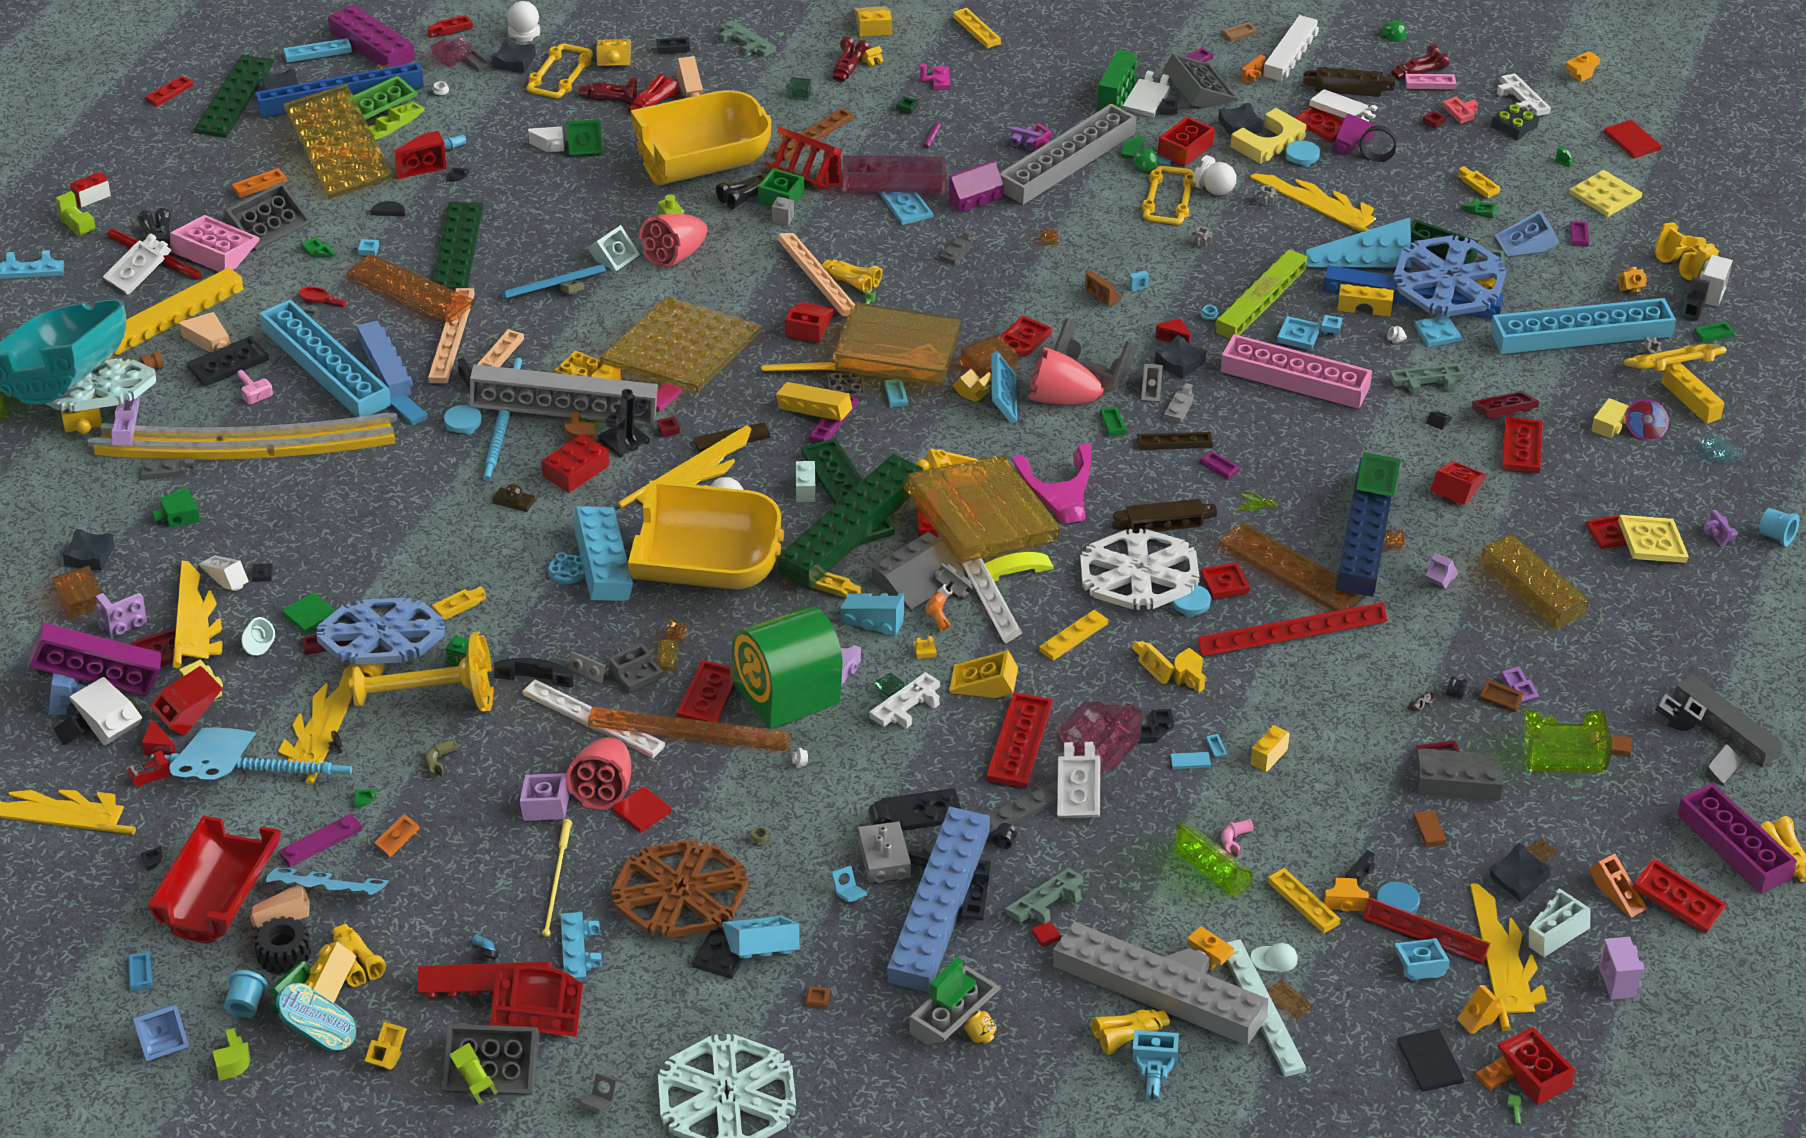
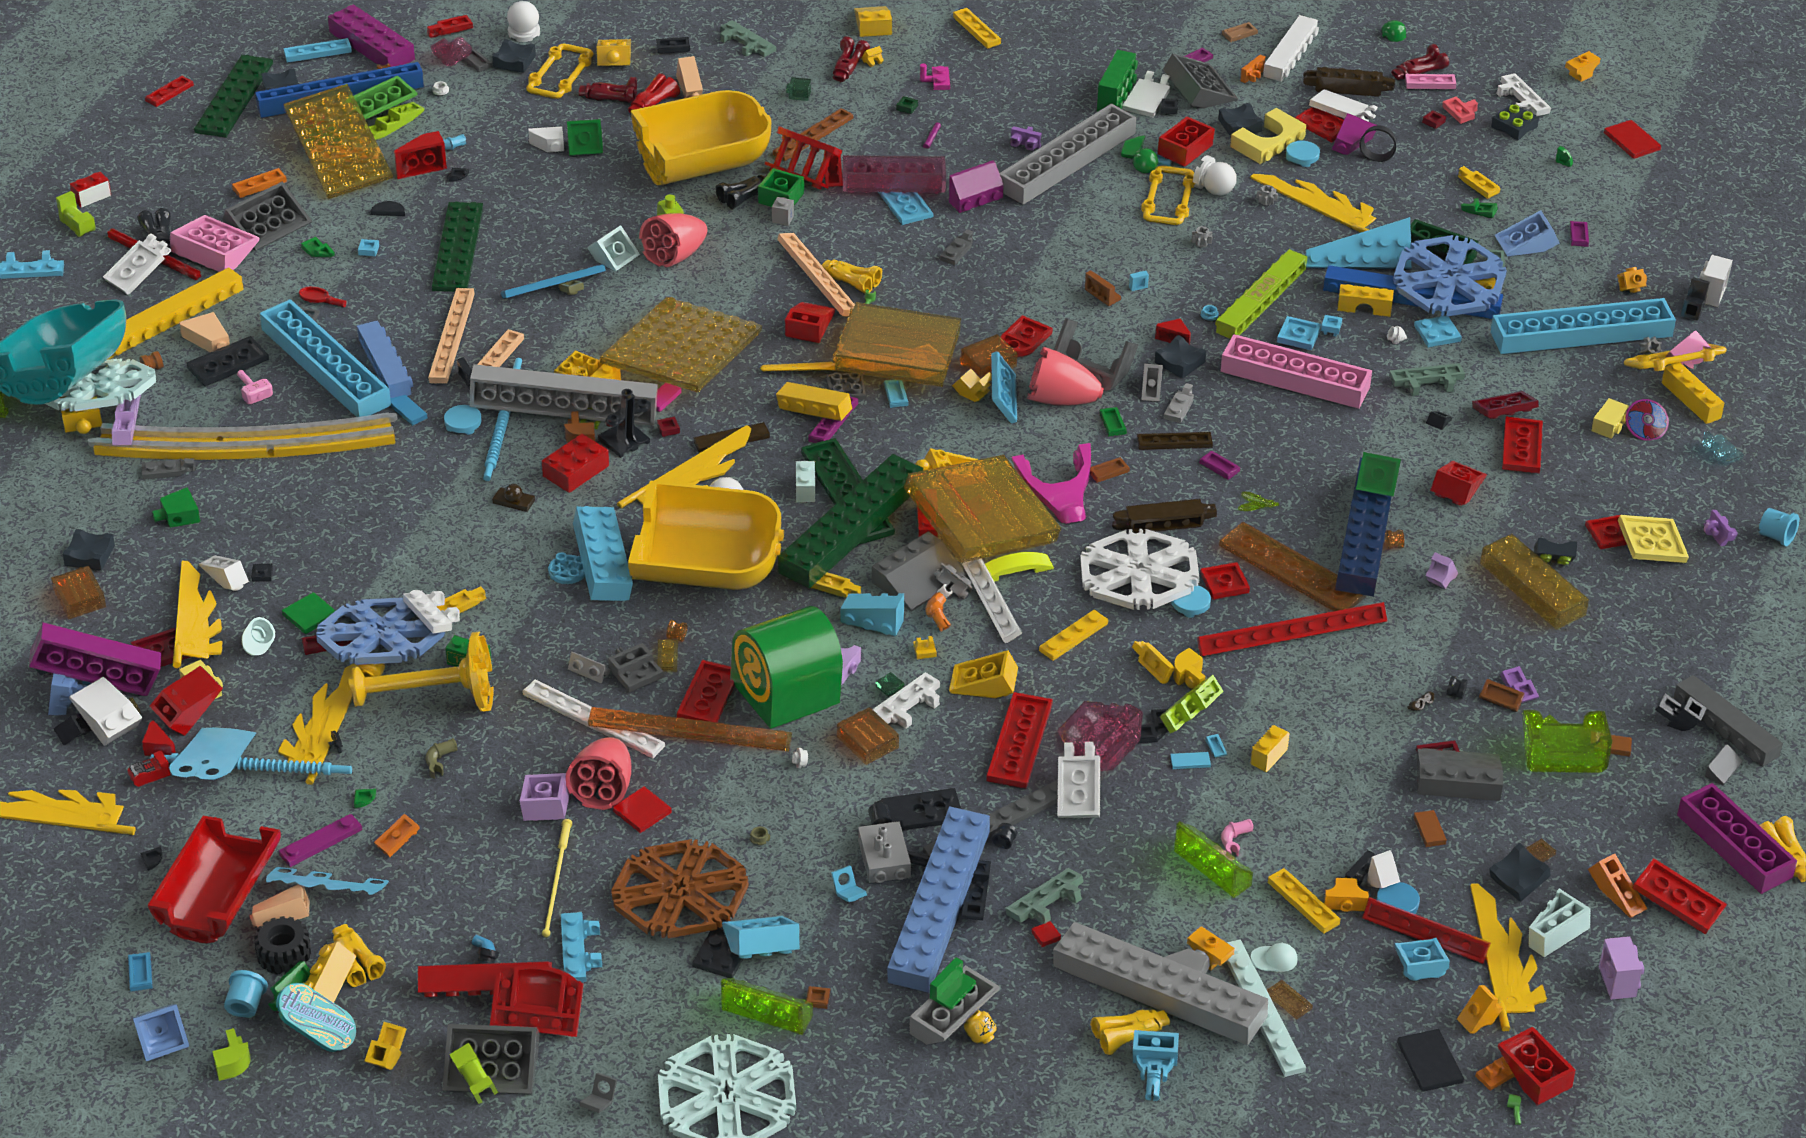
lavender bracket [95,593,147,638] -> none
clear orange plate [346,254,474,323] -> none
black slope [494,658,574,688] -> none
dark pink bracket [1033,123,1052,152] -> none
clear orange plate [1040,229,1059,245] -> none
light yellow plate [1569,170,1642,217] -> none
yellow piece [1654,222,1719,280] -> none
green tile [1694,322,1735,343] -> none
none -> white hinge [403,590,460,634]
none -> clear neon green slope [721,978,813,1035]
none -> clear orange brick [837,707,899,765]
none -> dark orange tile [1090,457,1130,483]
none -> lime slope [1160,675,1224,734]
none -> white slope [1366,850,1400,888]
none -> black brick [1534,538,1577,565]
none -> bright pink piece [1666,331,1711,369]

